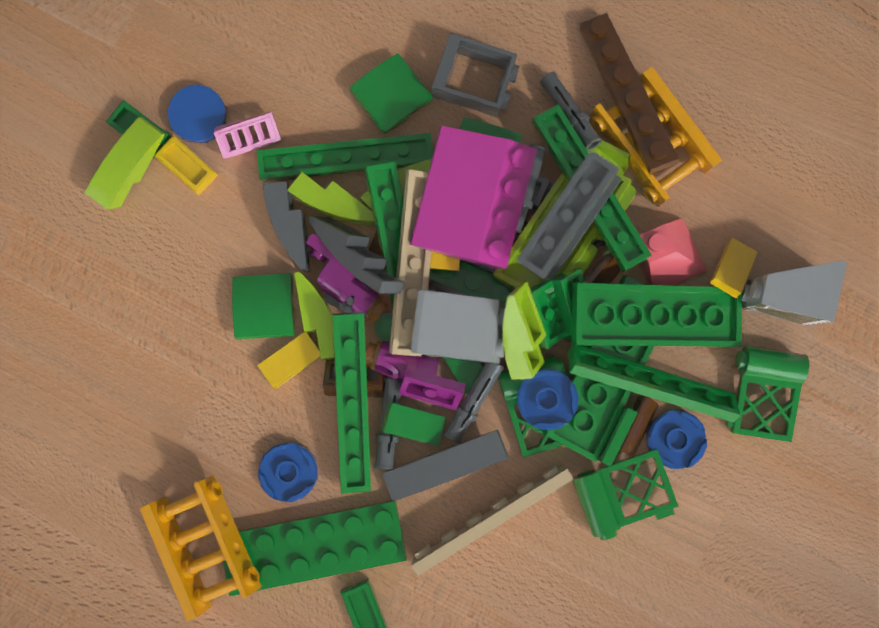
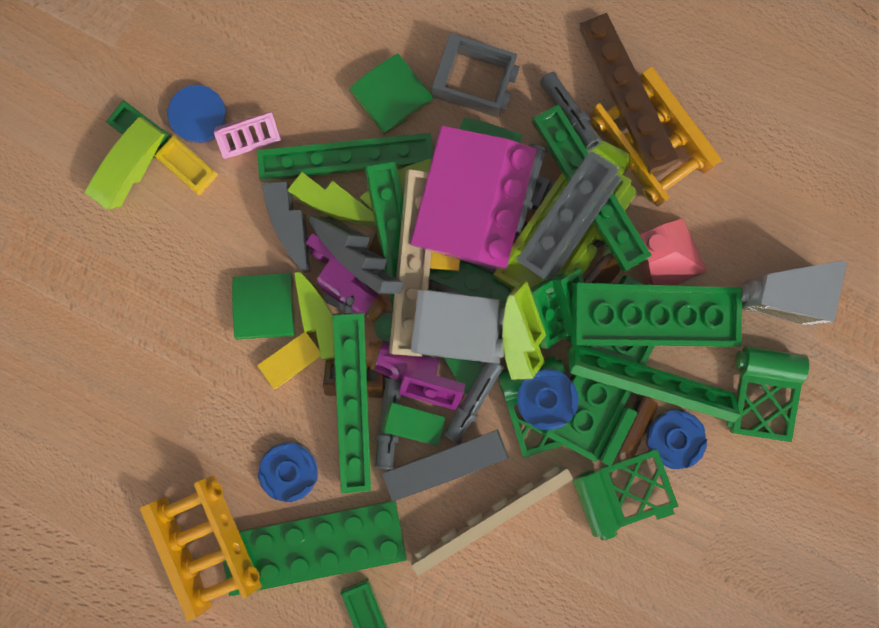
yellow tile [710,237,758,298] -> none

